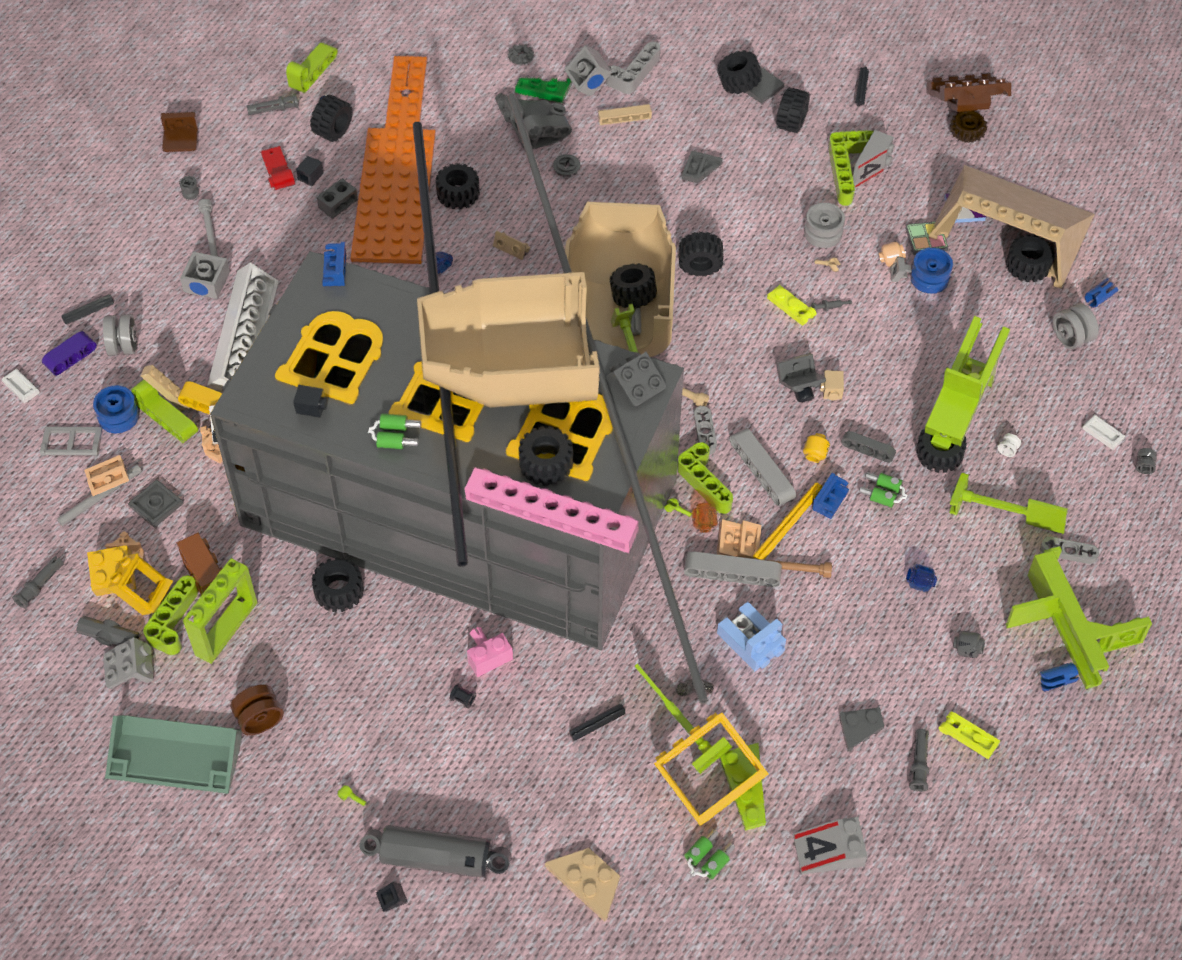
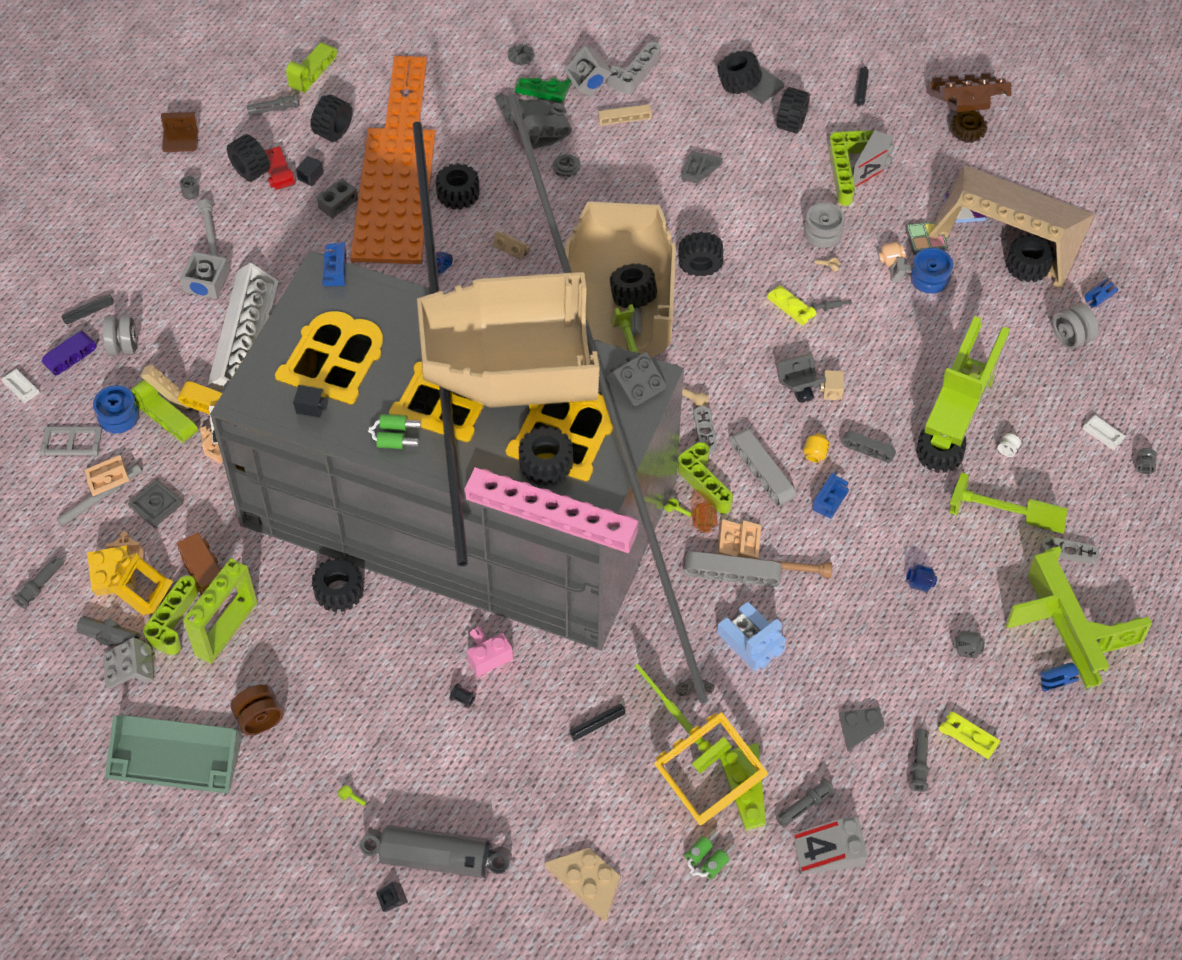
yellow axle [753,482,823,560] -> none
bright green piece [859,472,907,508] -> none
none -> black tyre [226,134,270,182]
none -> dark grey pin [776,778,835,828]

